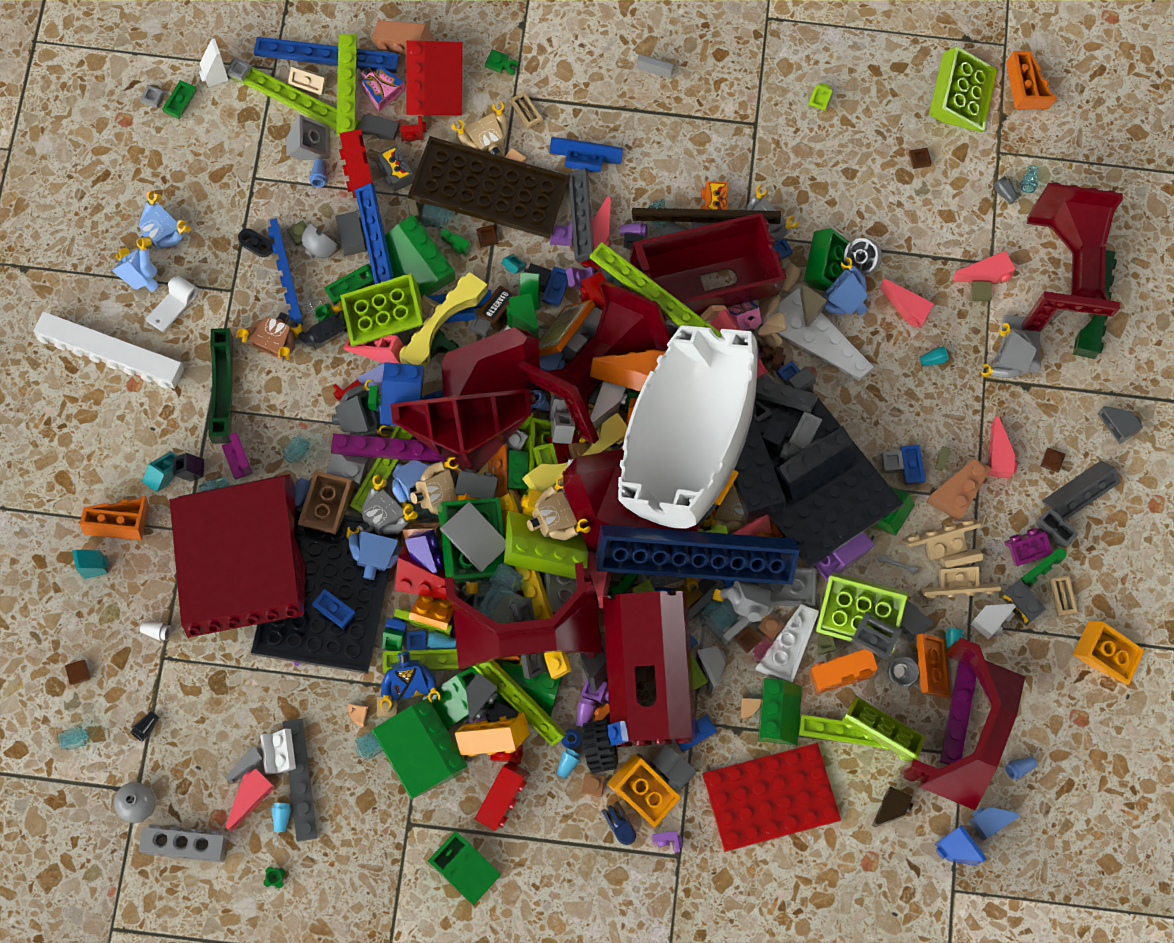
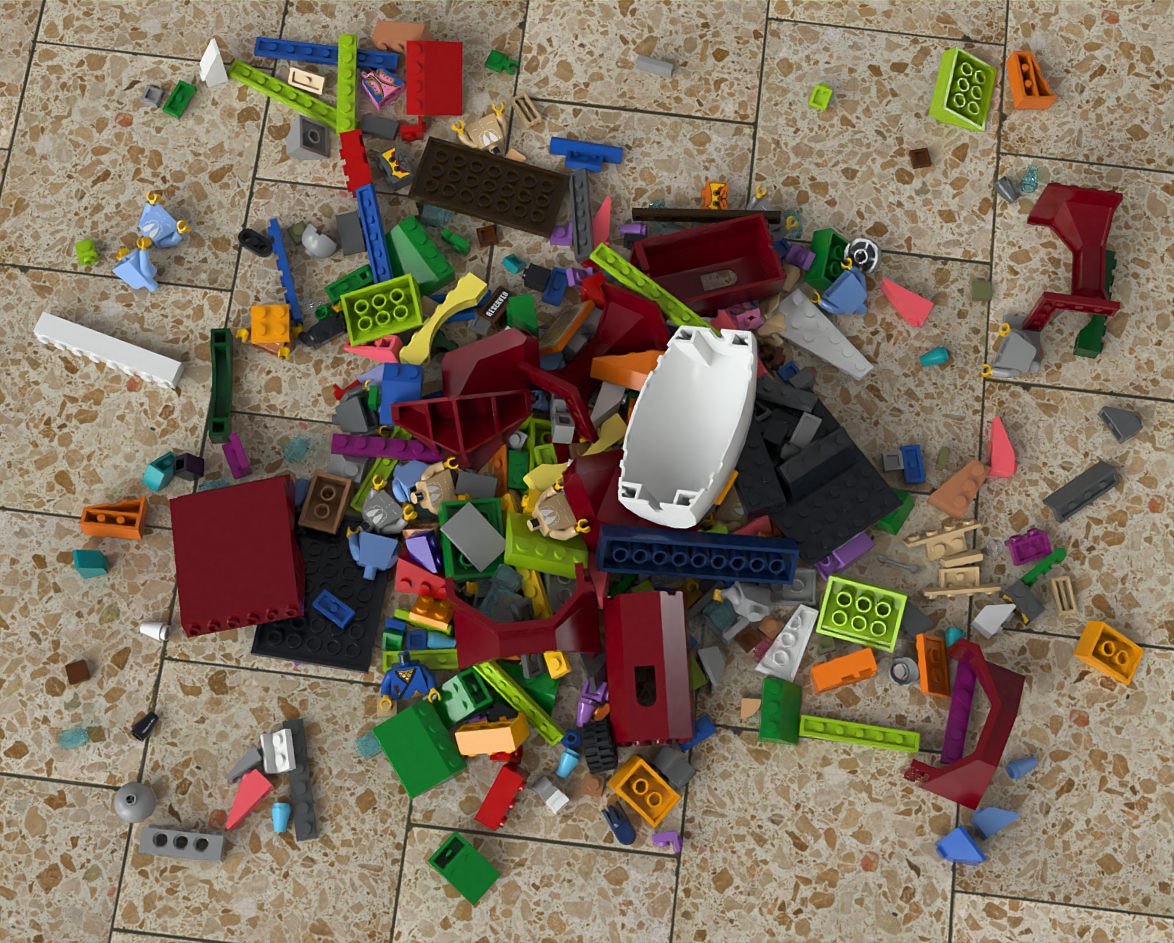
white door [145,276,198,333] -> none
light grey tile [226,57,252,82] -> none
green plate [263,867,286,889] -> none
medium blue cone [309,159,327,187] -> none
light nougat tile [348,703,368,728] -> none
dark grey slope [466,673,498,722] -> none
green slope [520,272,540,310] -> none
blue plate [608,721,629,746] -> none
light nougat tile [701,305,726,321] -> none
red plate [702,743,841,852] -> none
dark tan slope [800,285,827,327] -> none
lime slope [842,696,926,763] -> none
dark grey plate [851,611,902,660] -> none
dark brown slope [872,786,913,827] -> none
coral slope [953,251,1016,283] -> none
dark grey brick [1036,509,1078,548] -> none
reddish brown plate [1040,447,1066,473] -> none
none -> lime bracket [74,238,100,266]
none -> light orange plate [251,304,290,344]
none -> leg [531,775,569,815]
none -> clear light blue bracket [781,210,803,239]
none -> medium lavender bracket [784,243,816,271]

